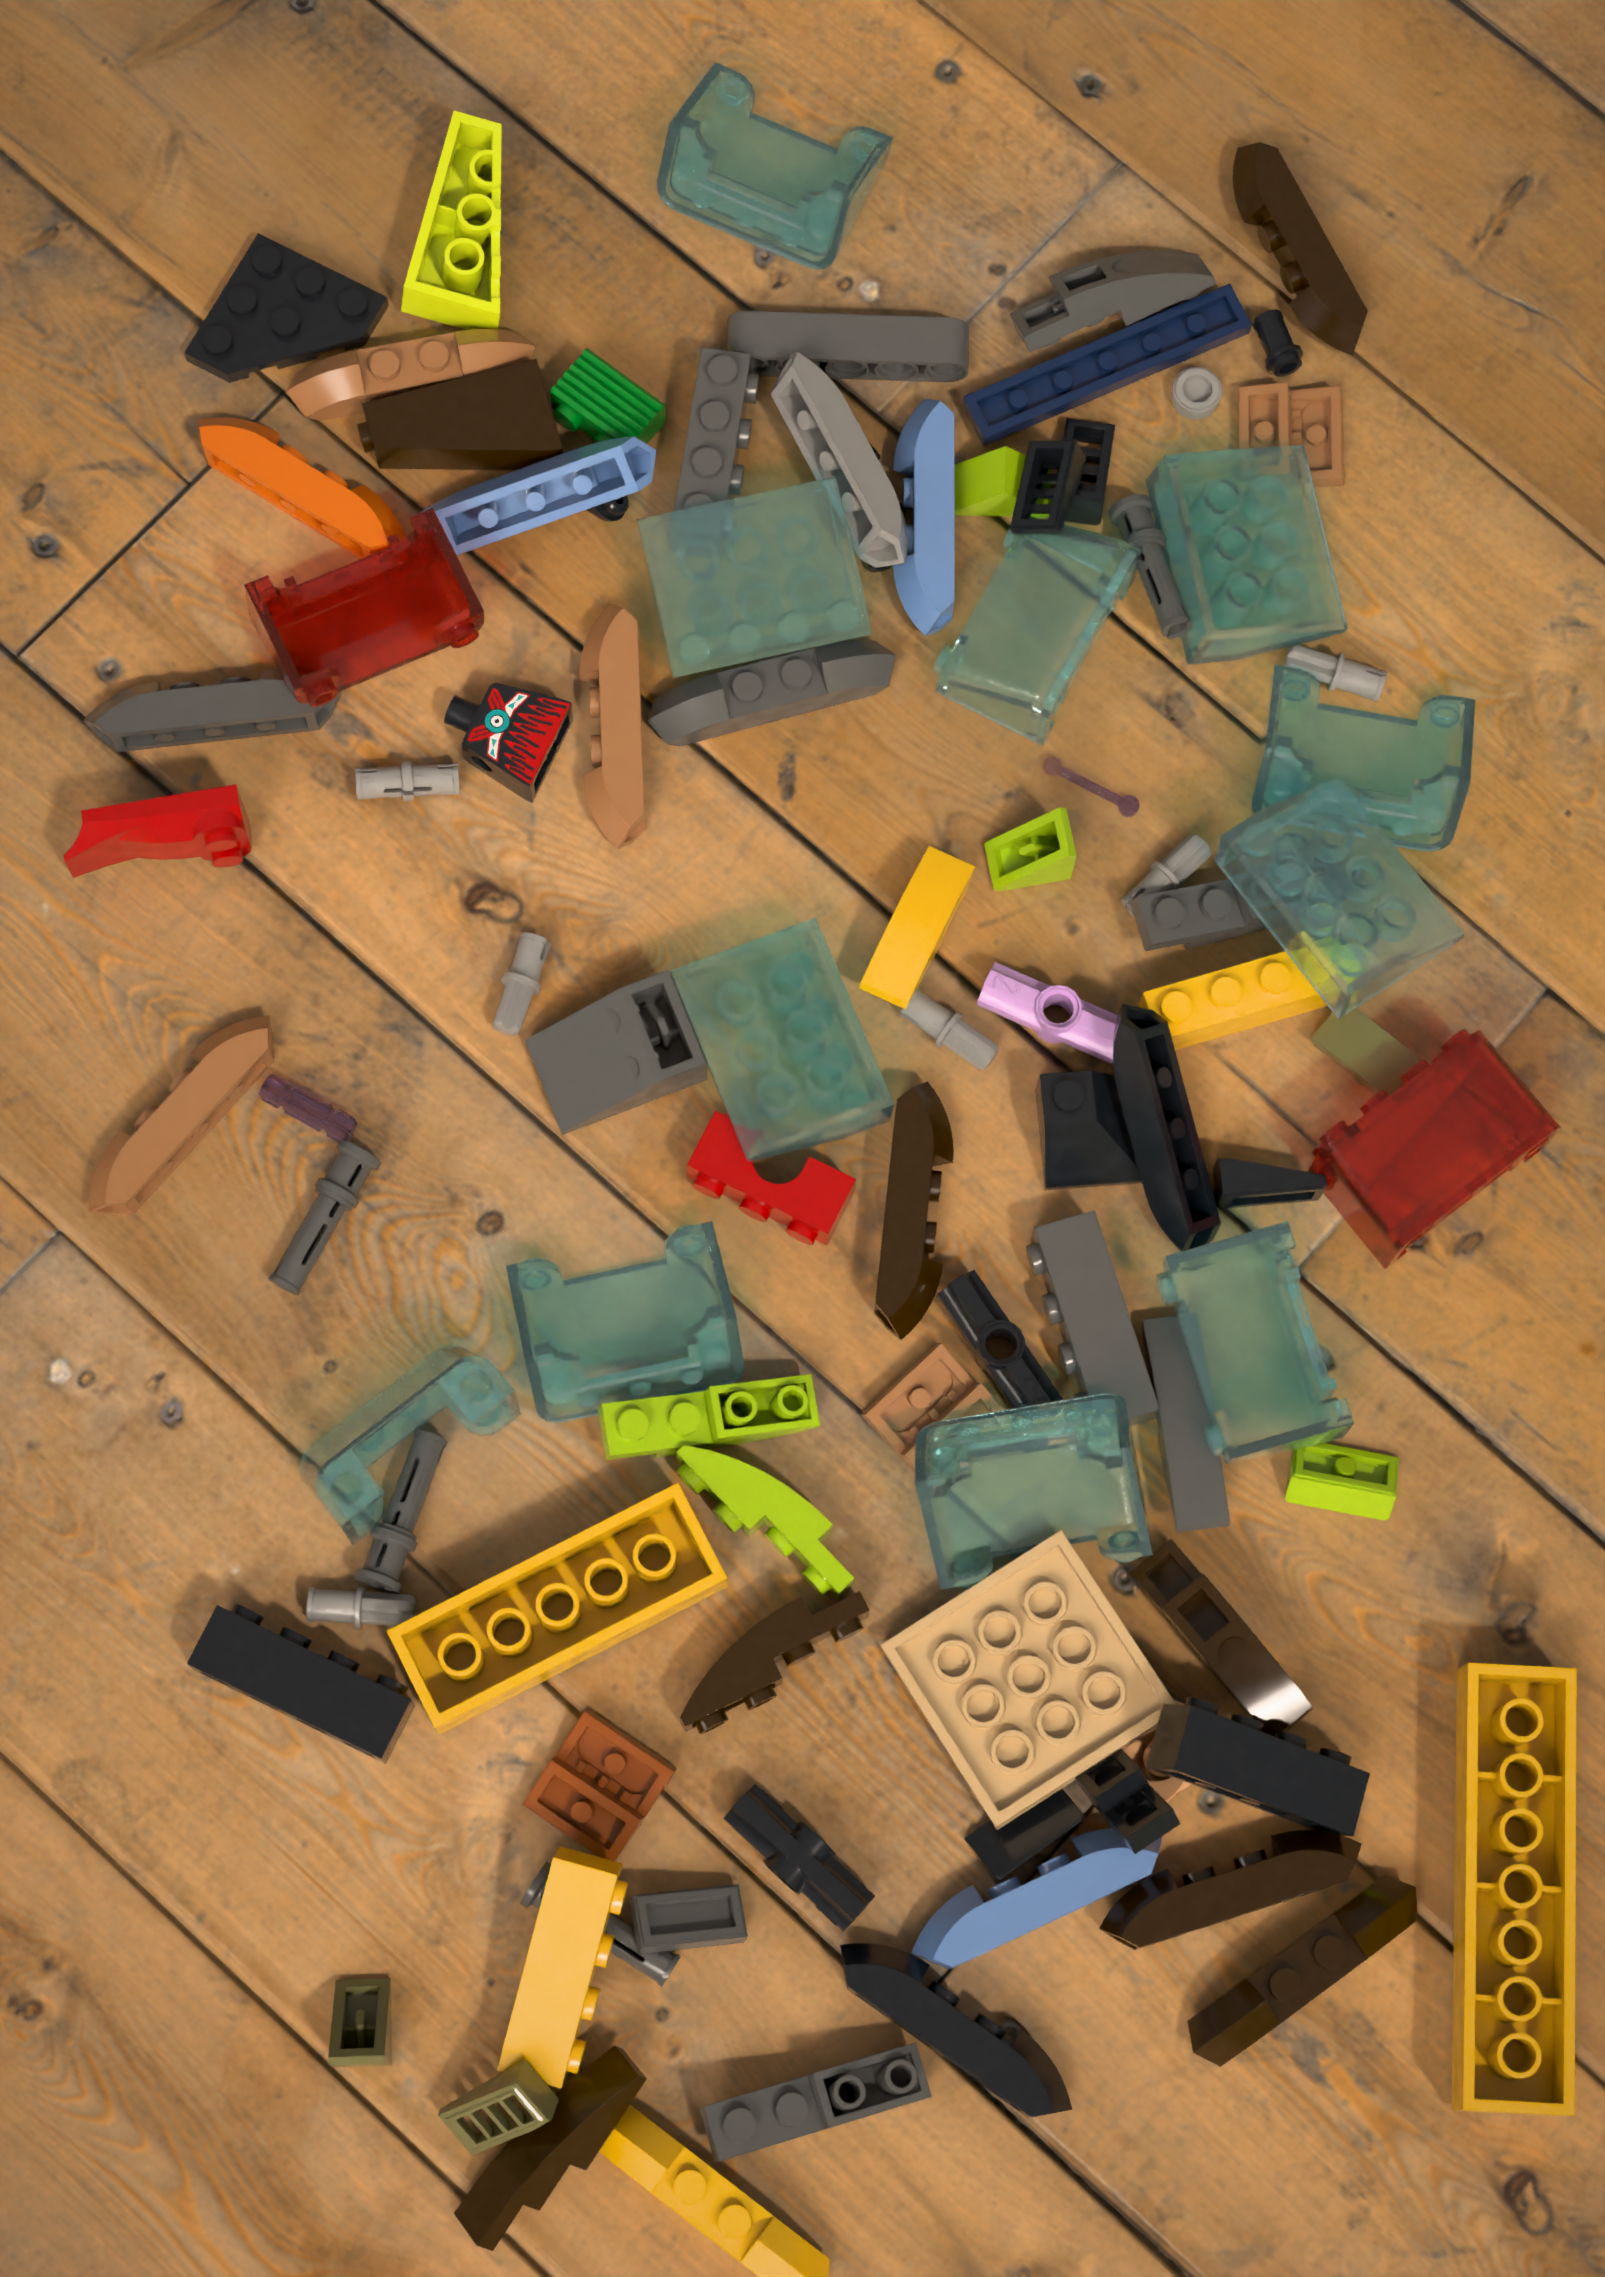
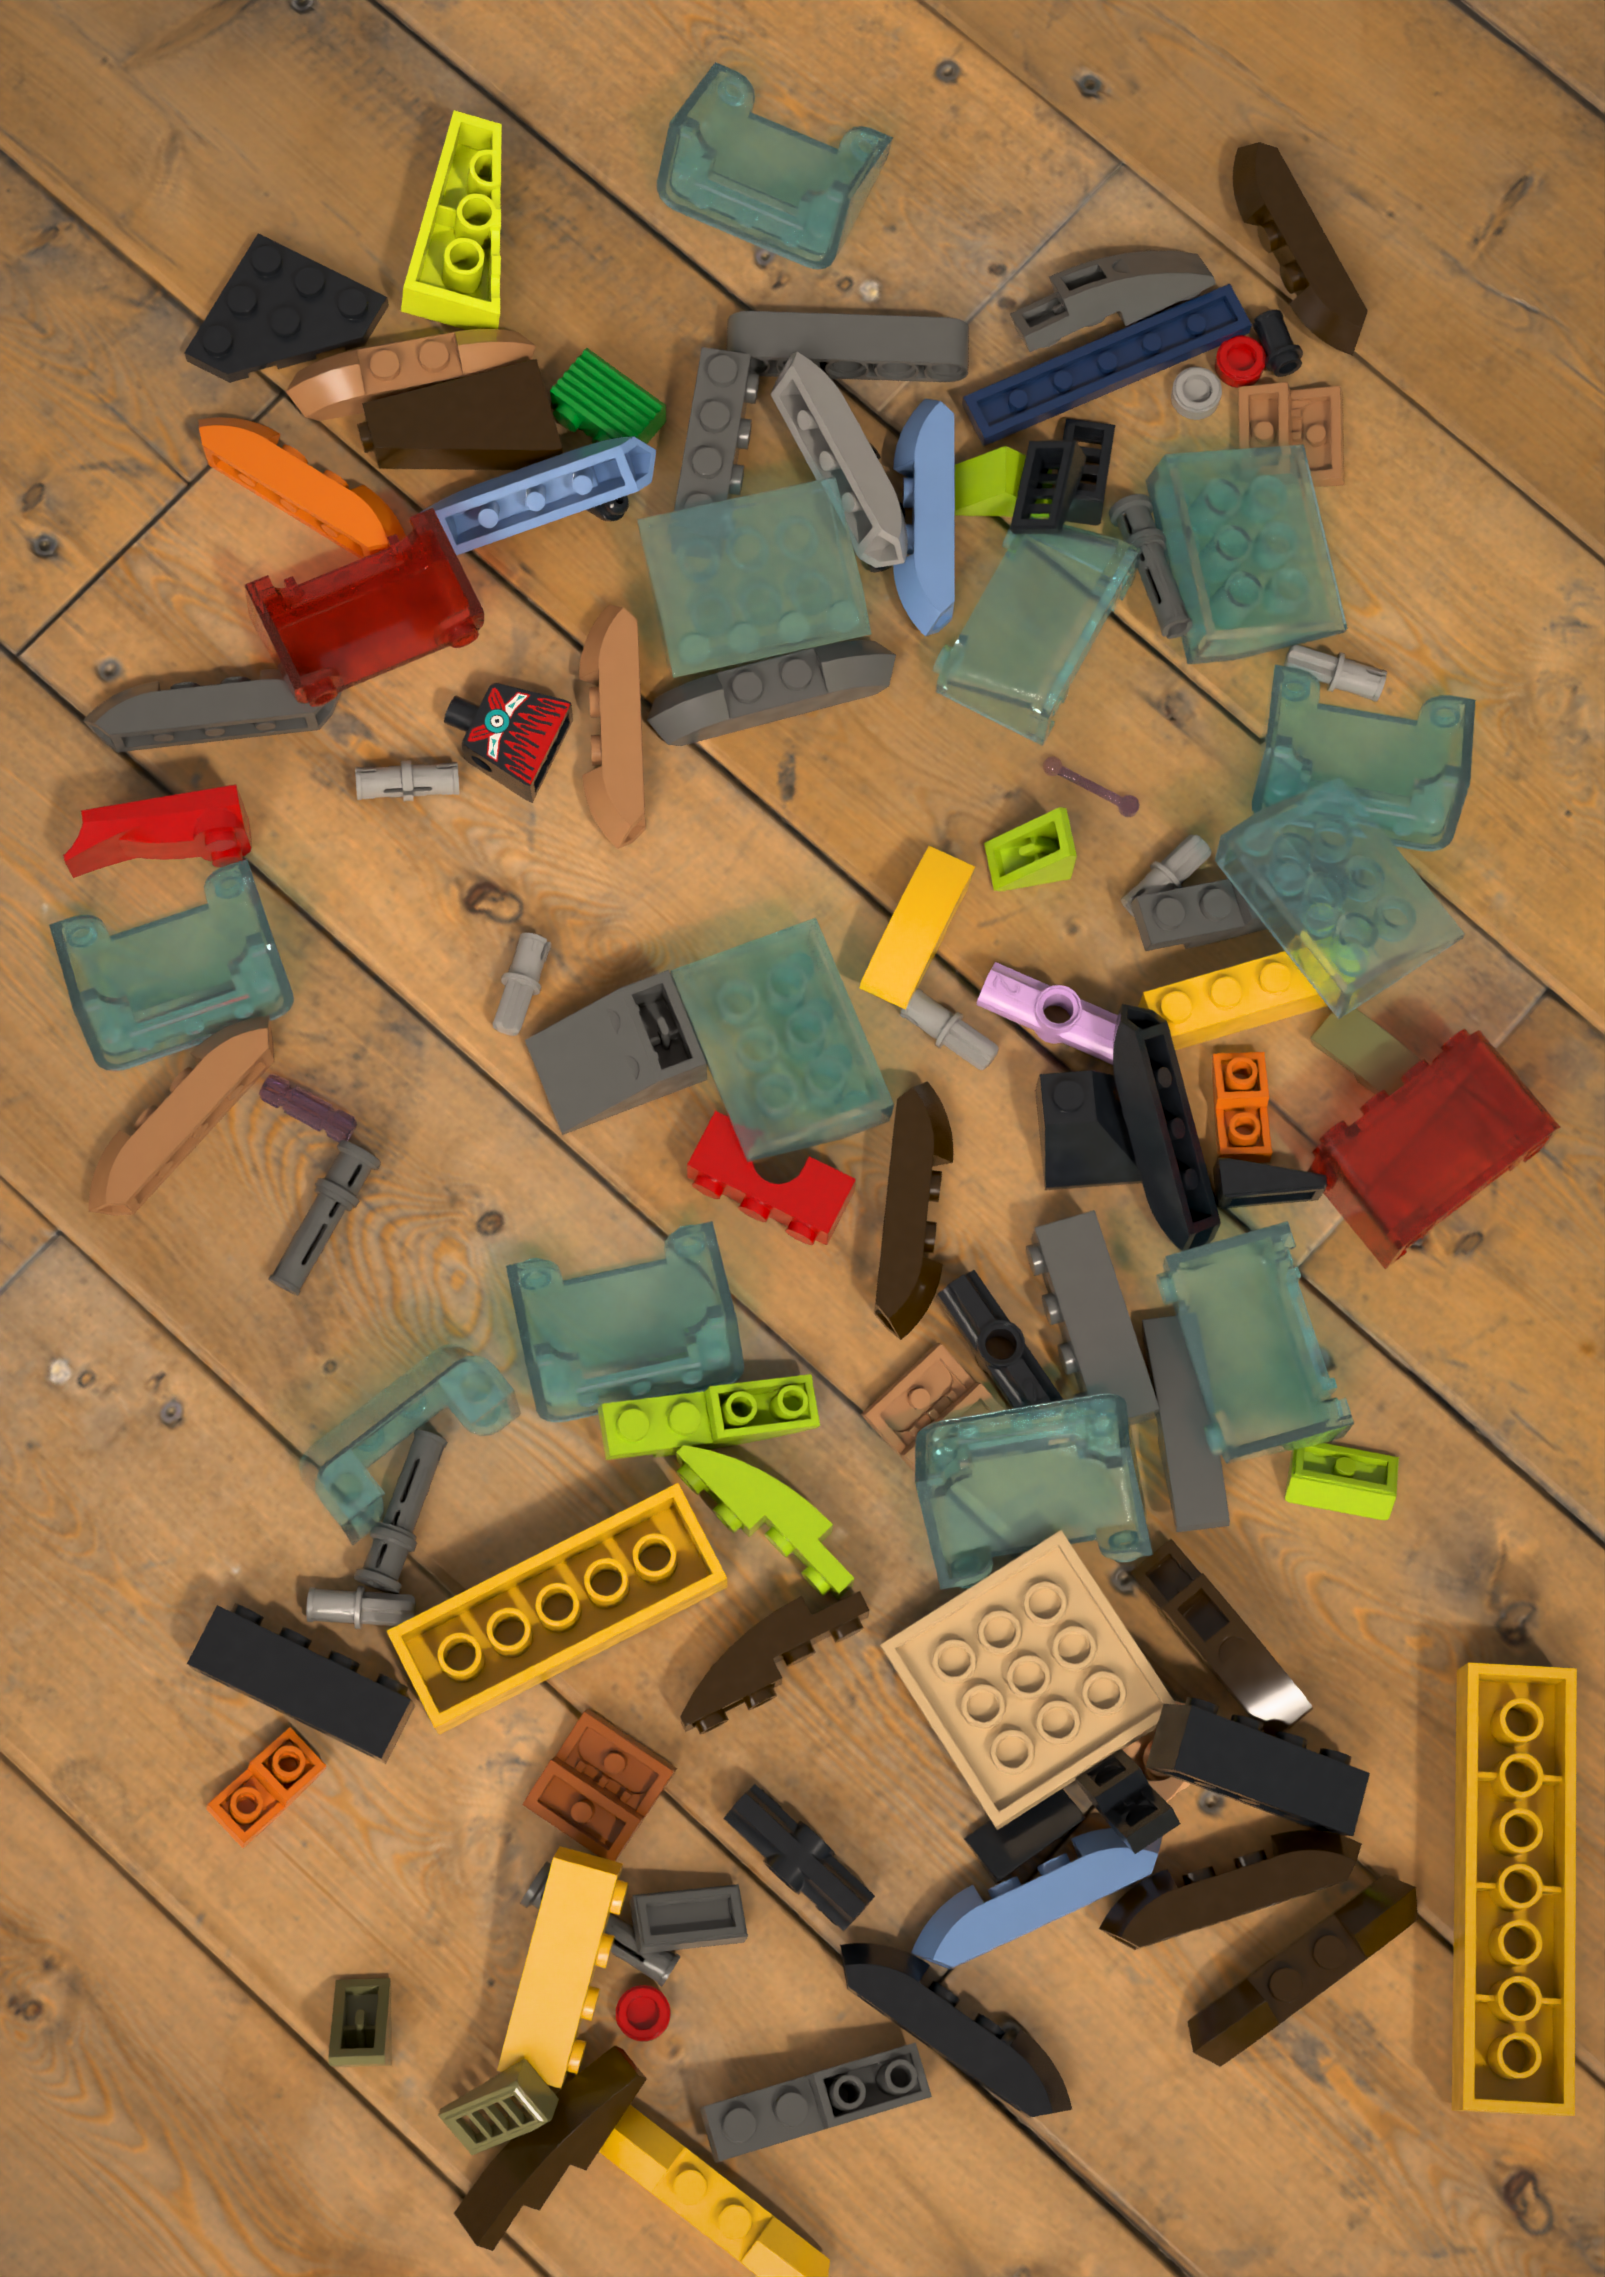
none -> clear light blue windscreen [49,859,294,1071]
none -> orange slope [206,1727,327,1848]
none -> red tile [616,1985,671,2042]
none -> orange slope [1212,1052,1272,1163]
none -> red tile [1215,335,1266,388]

